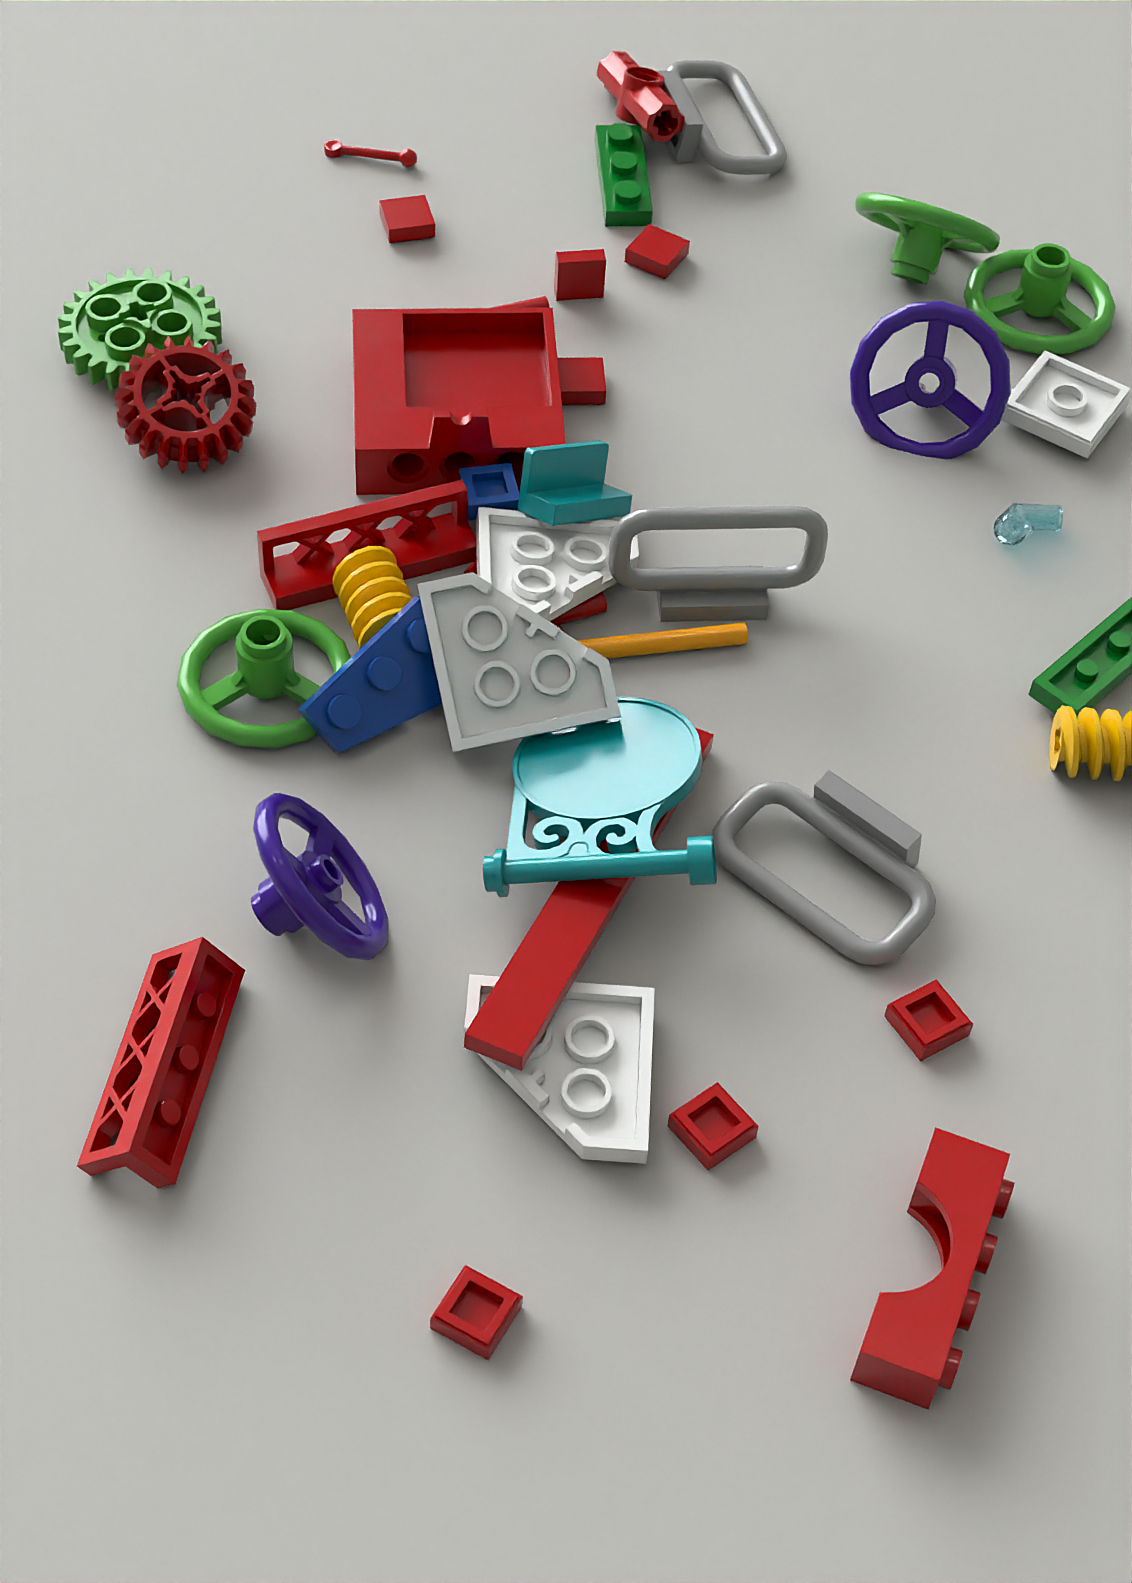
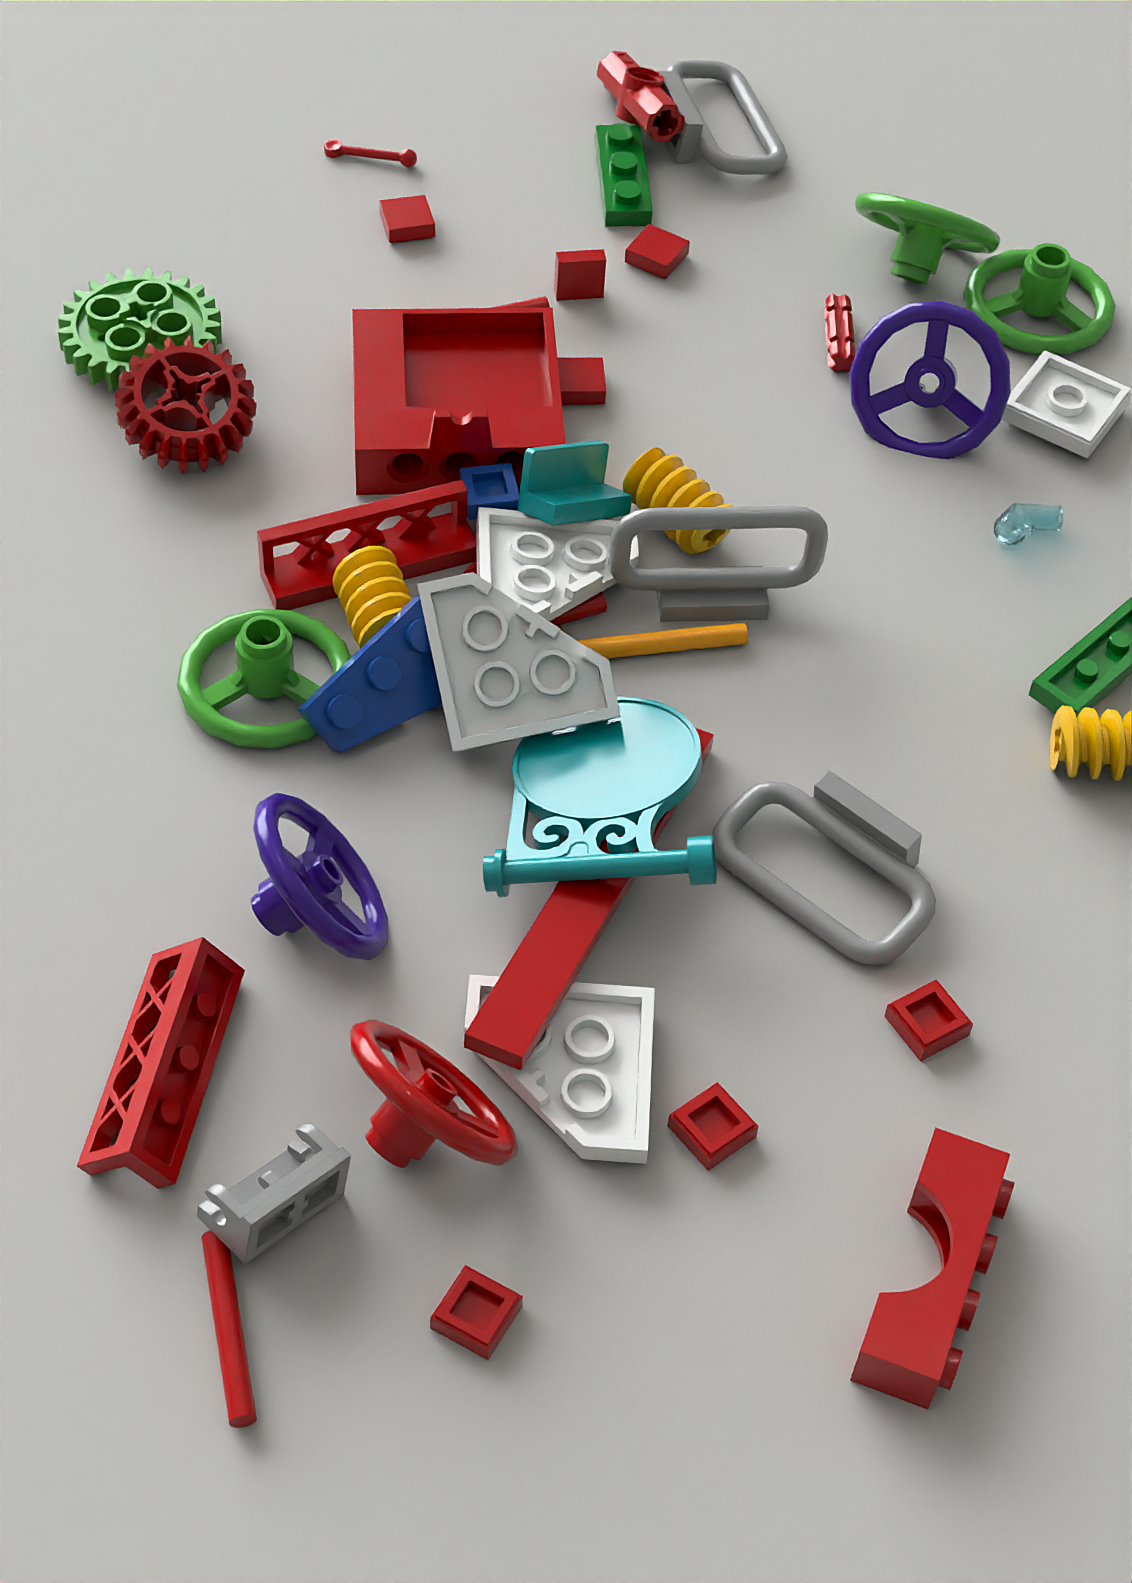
none -> light grey hinge [197,1123,351,1264]
none -> red bar [201,1230,257,1428]
none -> red piece [350,1019,518,1168]
none -> yellow piece [623,447,734,555]
none -> red axle [824,294,856,372]

